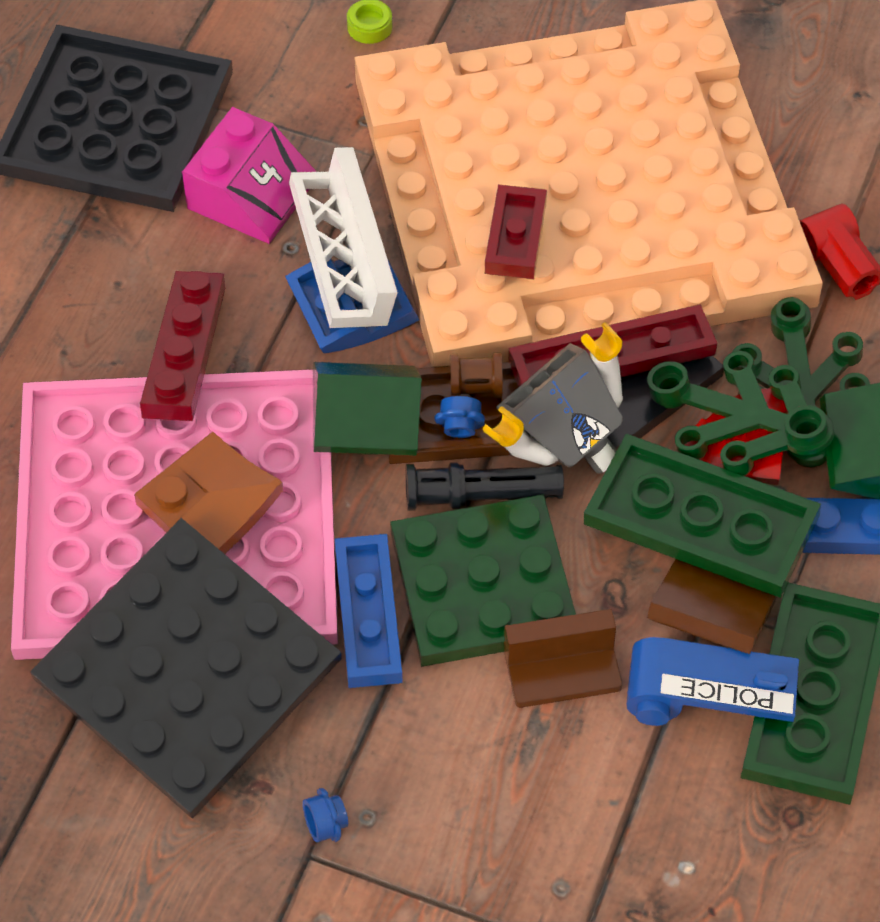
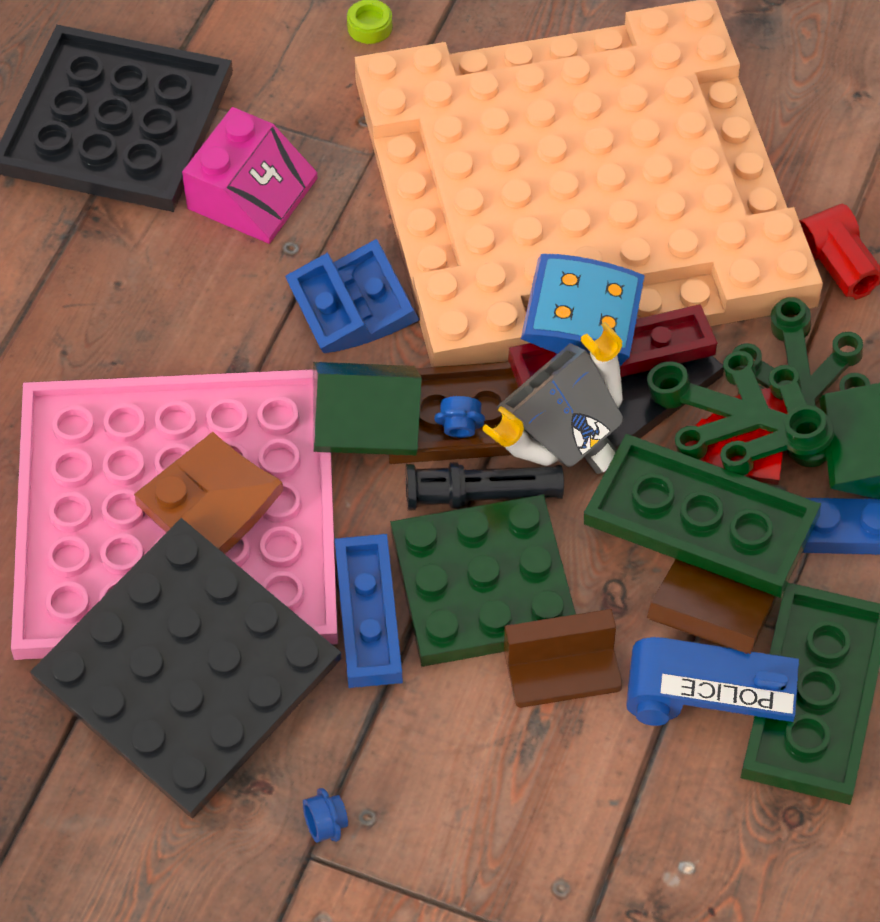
dark red plate [140,271,226,421] -> none
white fence [289,147,398,328] -> none
reddish brown bush [450,352,503,398] -> none
dark red plate [484,184,547,280] -> none
none -> dark azure slope [521,254,645,366]

